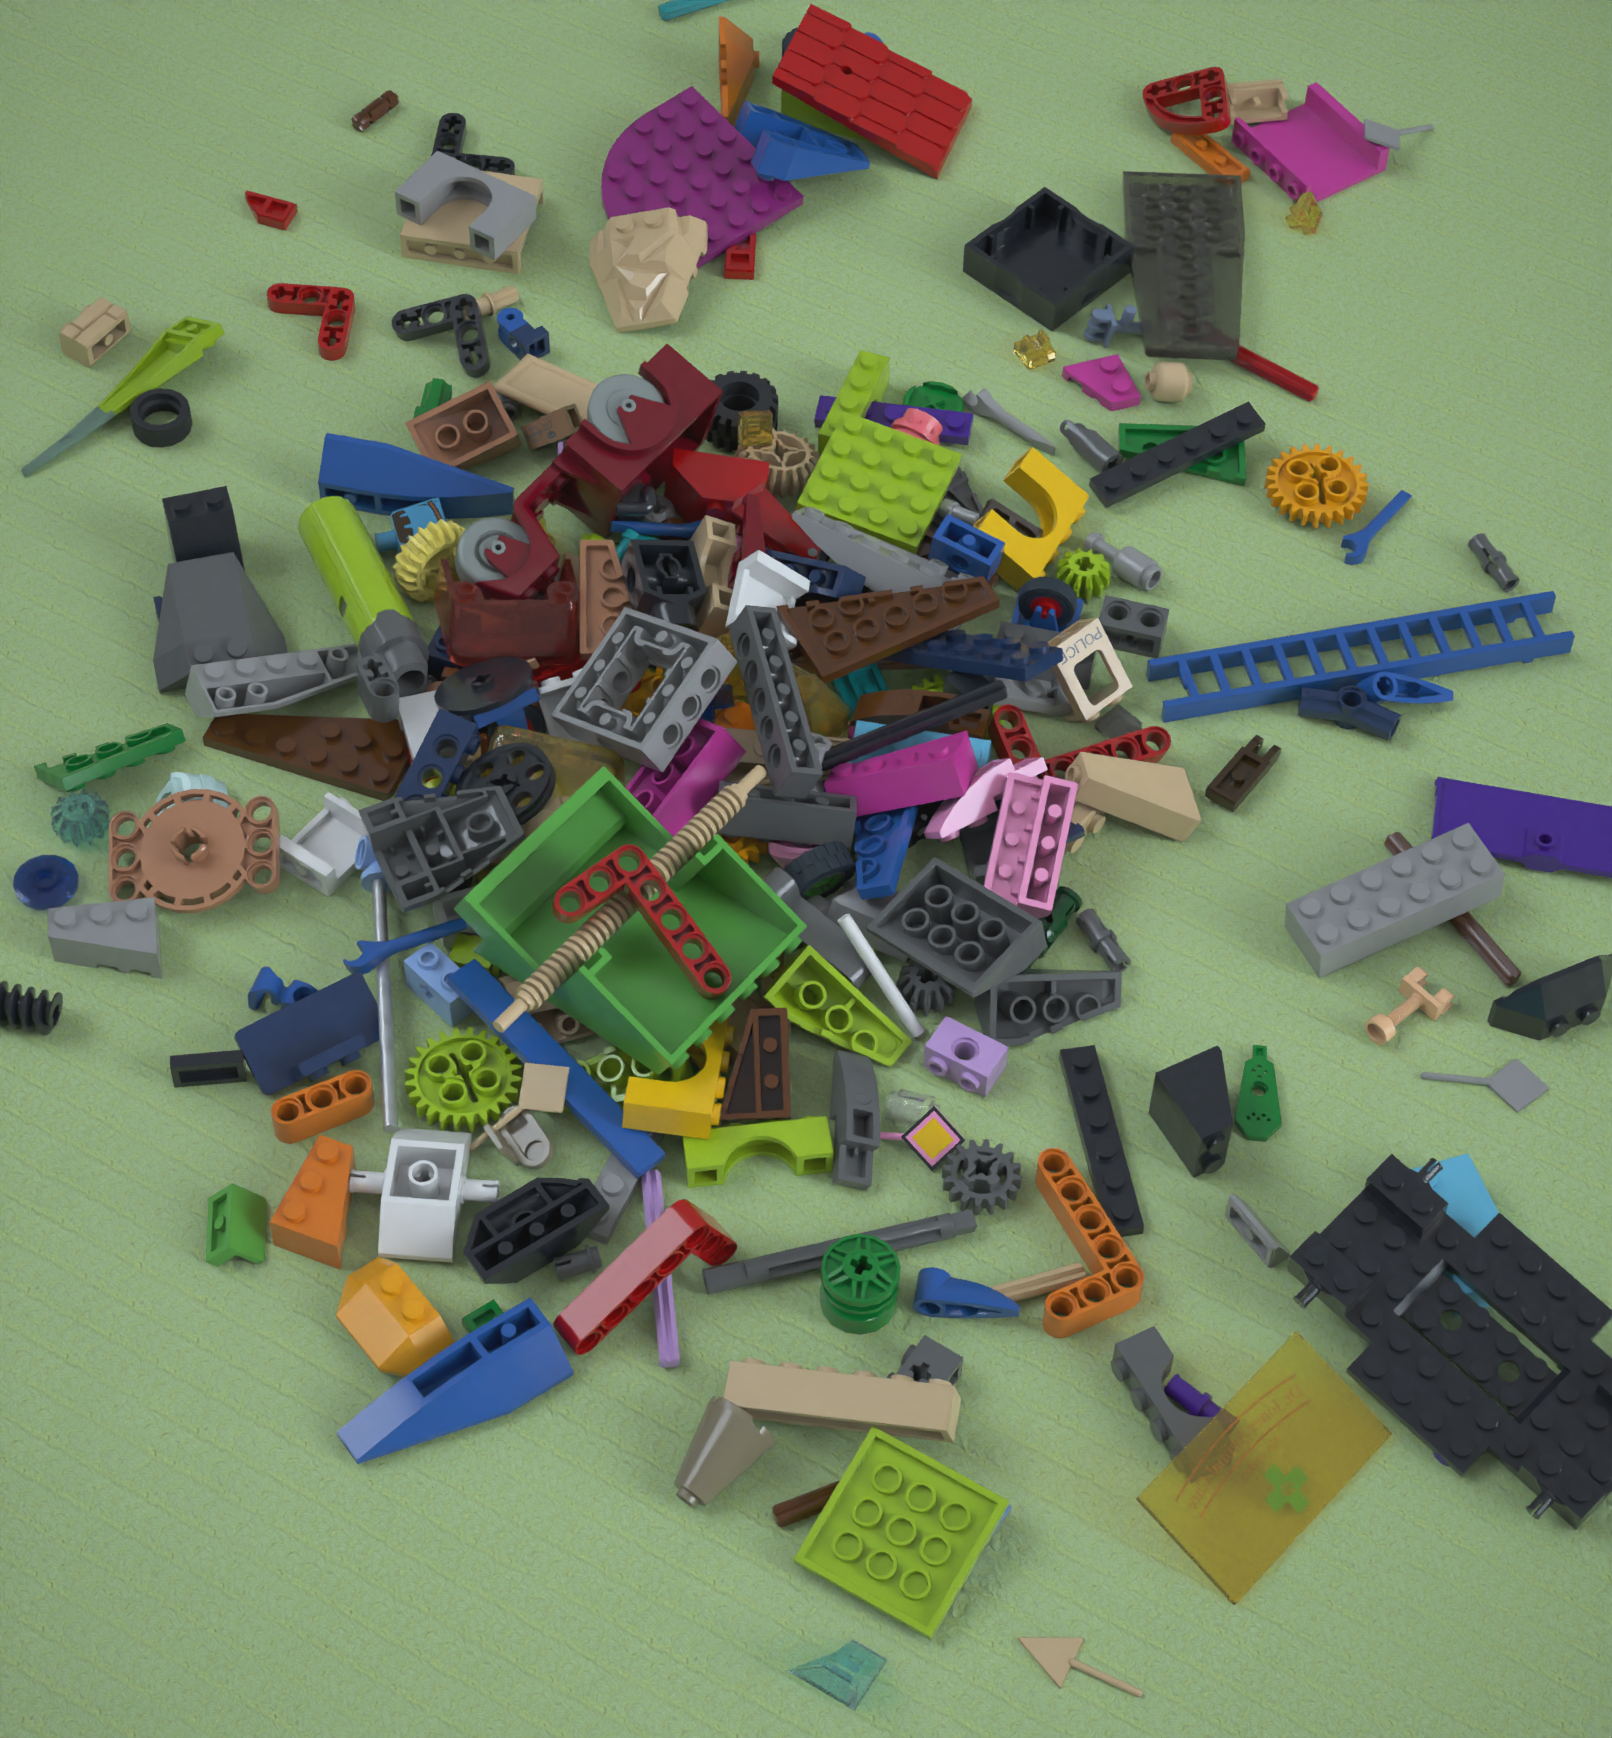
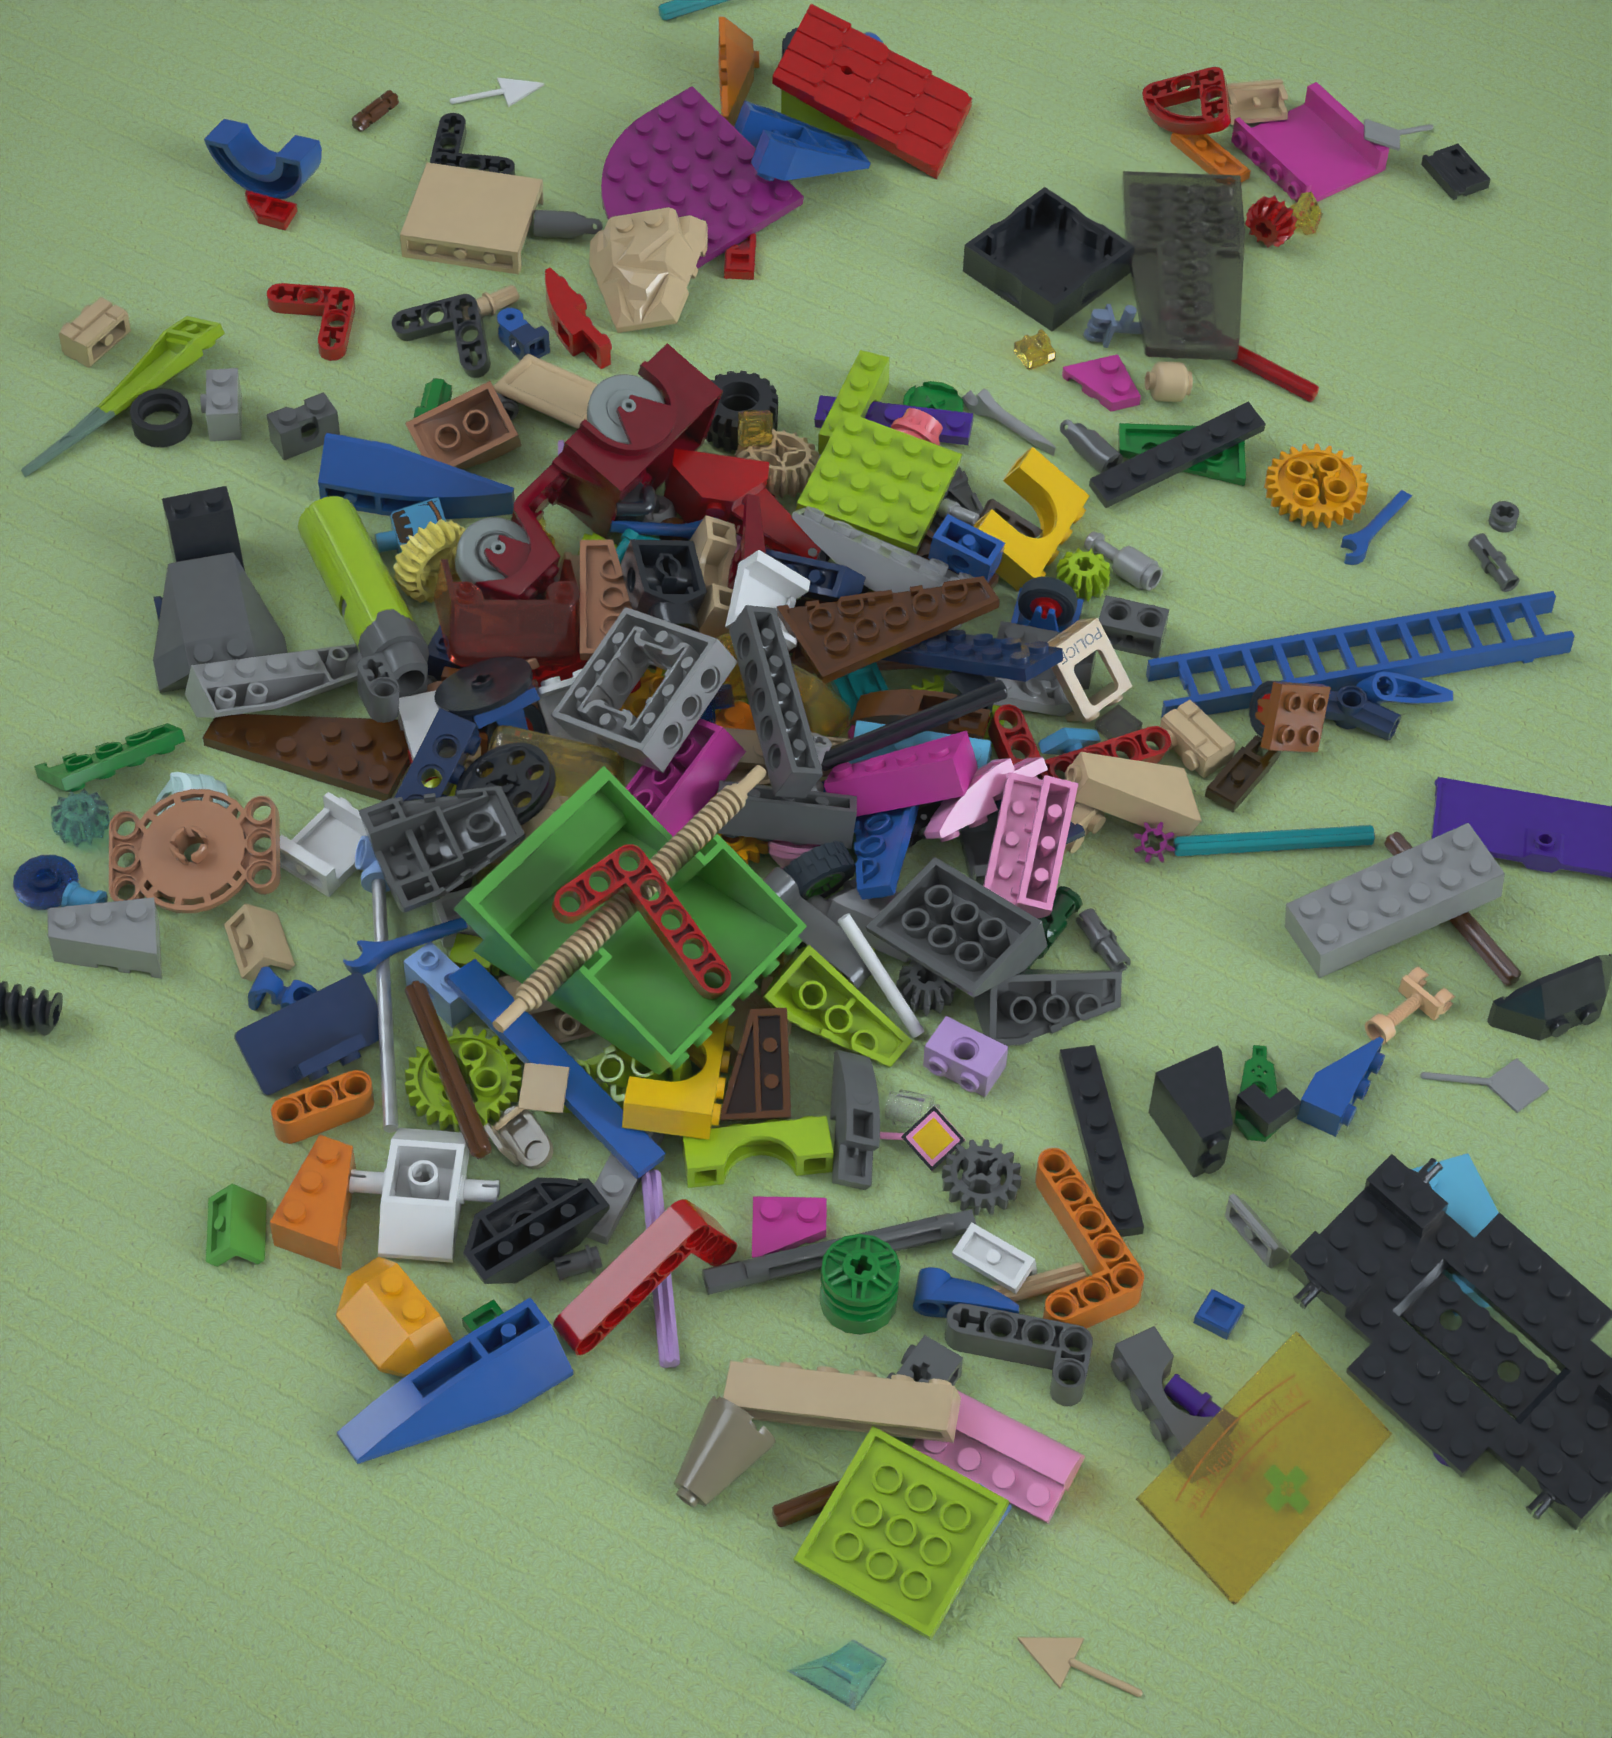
black tile [170,1050,247,1088] -> none
light grey arch [395,151,537,260] -> none
medium nougat leg [521,403,582,450] -> none
none -> dark azure bush [61,881,108,907]
none -> light grey brick [200,368,242,441]
none -> blue brick [204,119,322,199]
none -> tan panel [224,903,295,981]
none -> dark grey brick [267,392,340,460]
none -> reddish brown axle [405,980,492,1159]
none -> white piece [450,77,545,107]
none -> dark grey piece [534,210,603,239]
none -> red slope [545,267,612,369]
none -> dark pink wing [752,1196,827,1258]
none -> bright pink brick [912,1390,1085,1524]
none -> dark grey beam [945,1303,1093,1406]
none -> white panel [952,1222,1037,1294]
none -> dark azure plate [1038,727,1101,755]
none -> magenta gear [1134,822,1175,864]
none -> tan brick [1160,699,1236,778]
none -> teal axle [1173,825,1375,856]
none -> blue tile [1193,1289,1245,1340]
none -> black piece [1235,1084,1301,1137]
none -> red gear [1245,195,1298,248]
none -> dark orange plate [1249,681,1331,752]
none -> blue slope [1296,1037,1385,1137]
none -> black plate [1421,143,1491,200]
none -> dark grey bush [1488,501,1520,533]

